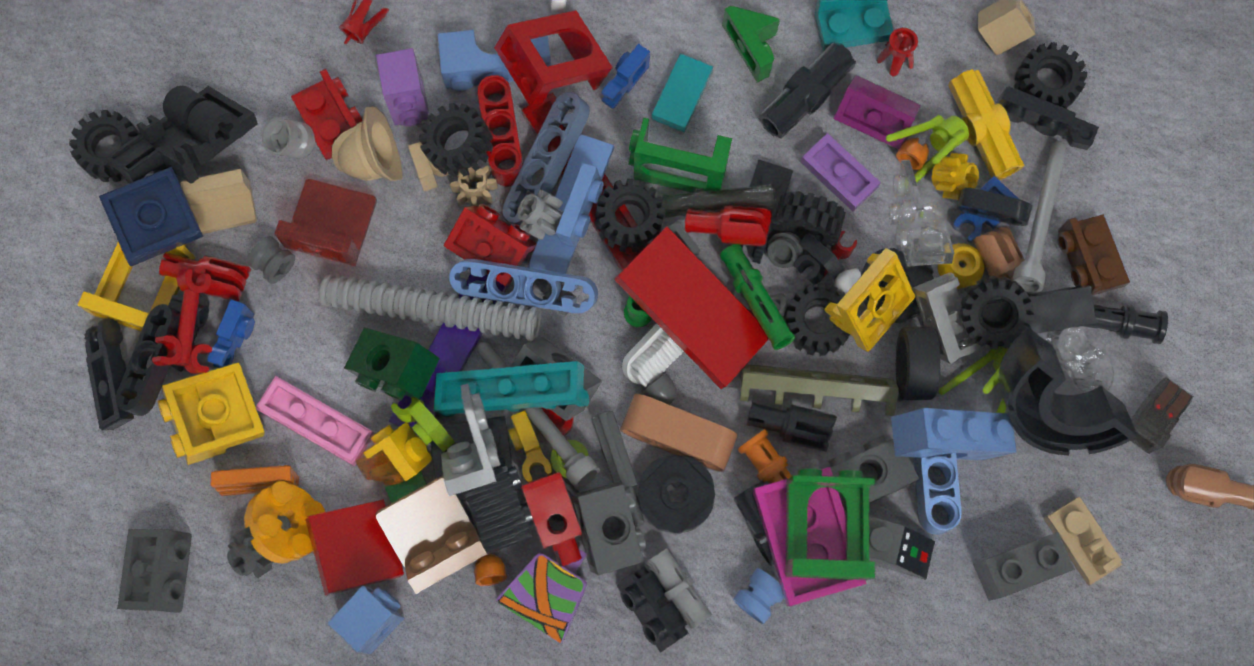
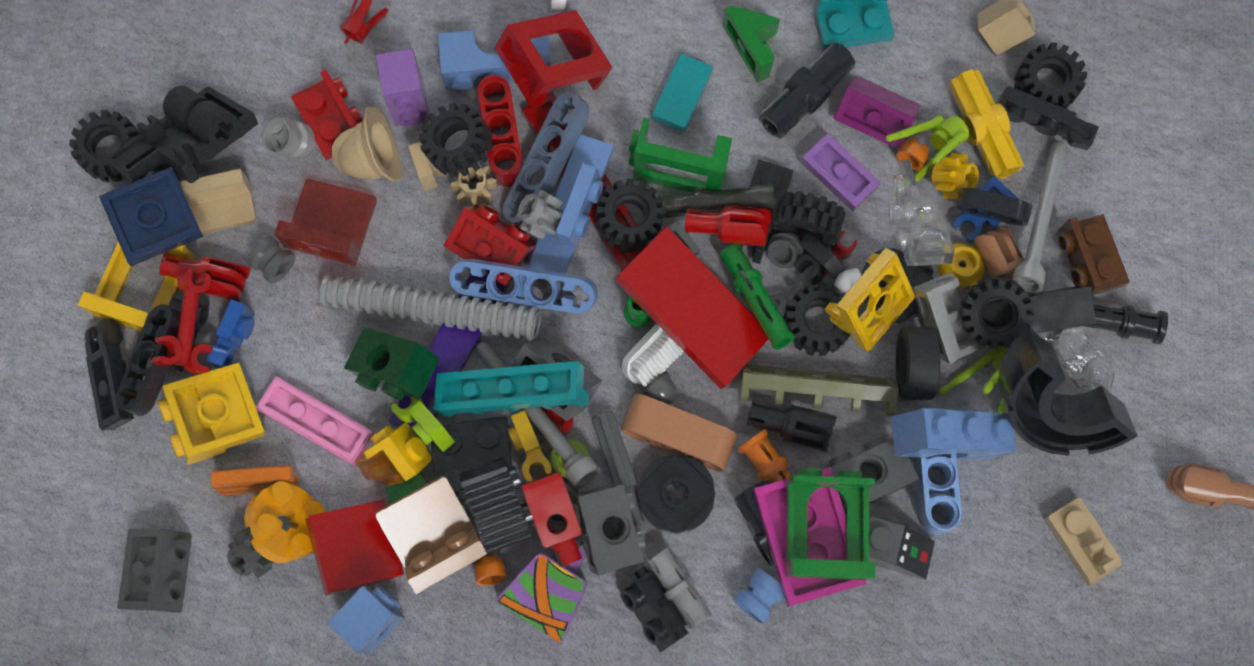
light grey bracket [441,384,500,496] -> none
blue plate [601,43,650,109] -> none
red piece [877,27,918,77] -> none
dark grey brick [973,532,1075,601] -> none
clear smoke leg [1131,377,1193,454] -> none

